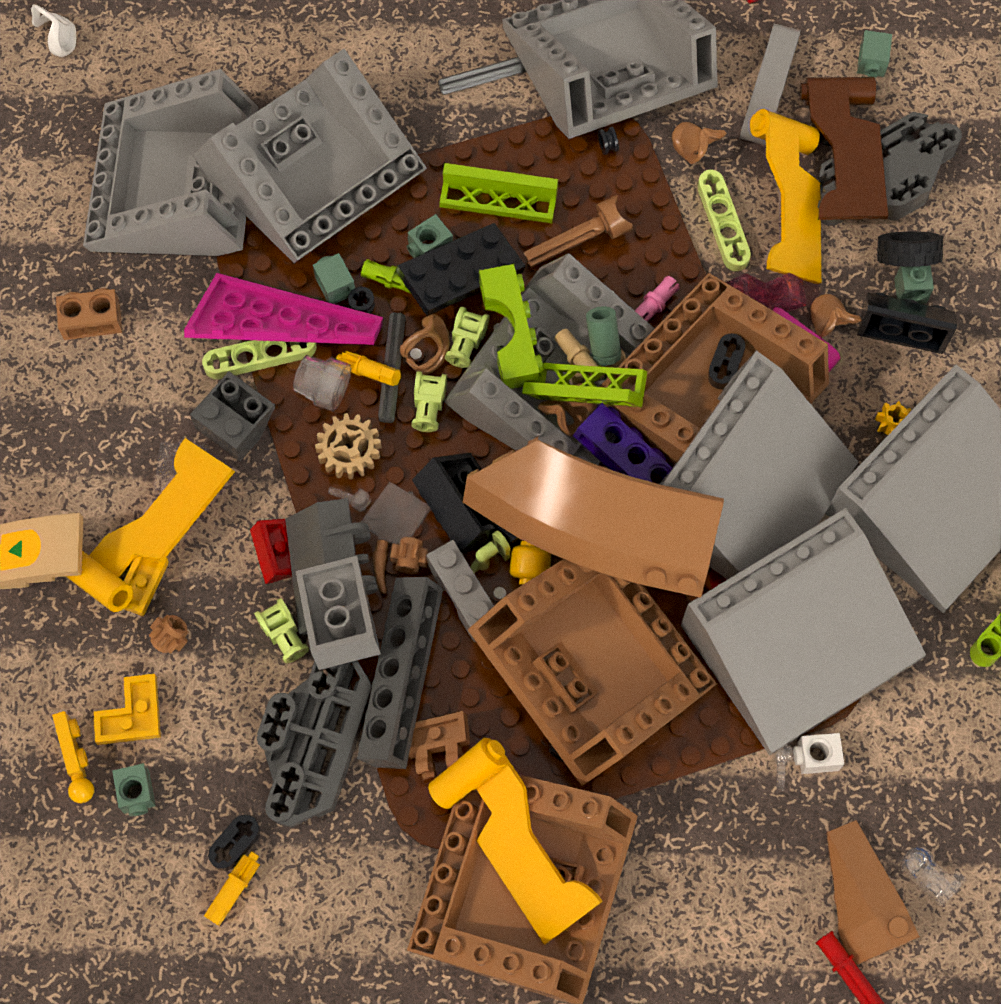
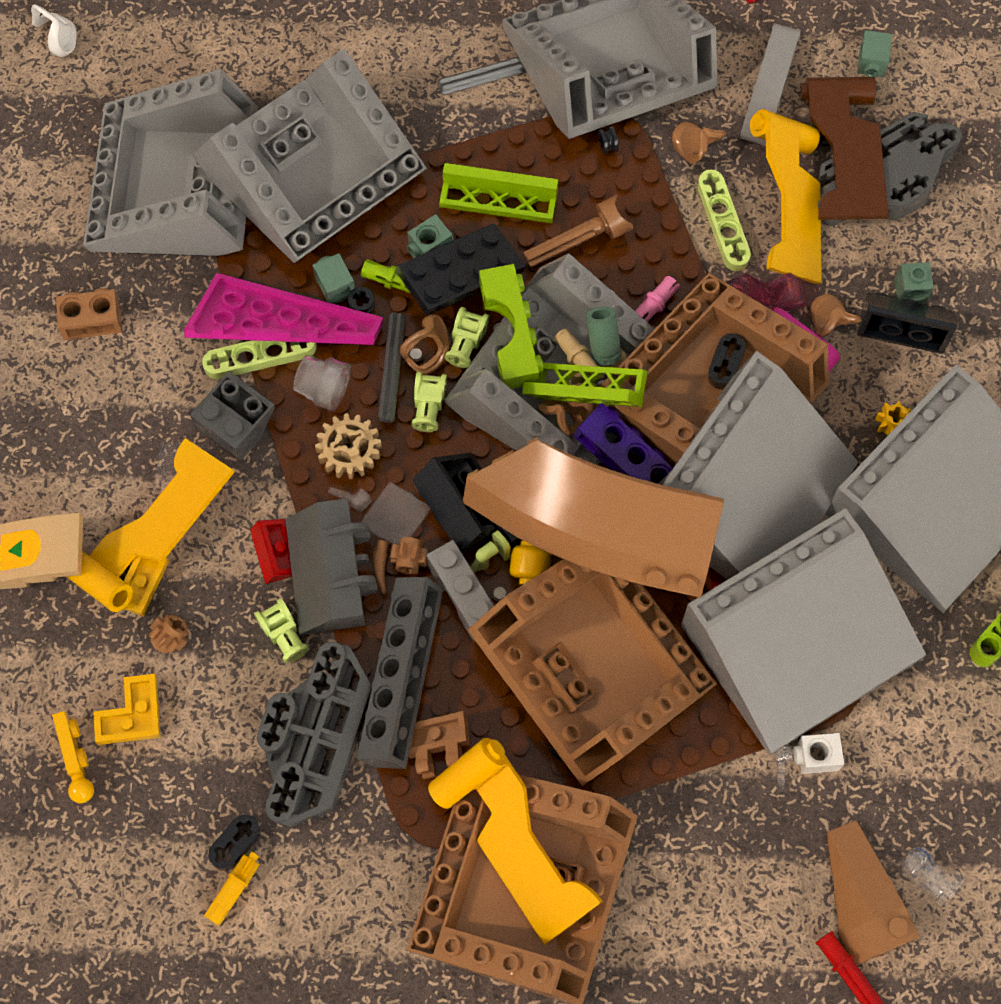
sand green brick [112,763,156,816] -> none
light grey slope [296,556,381,670] -> none
yellow piece [336,351,401,386] -> none
black tyre [877,231,943,267] -> none

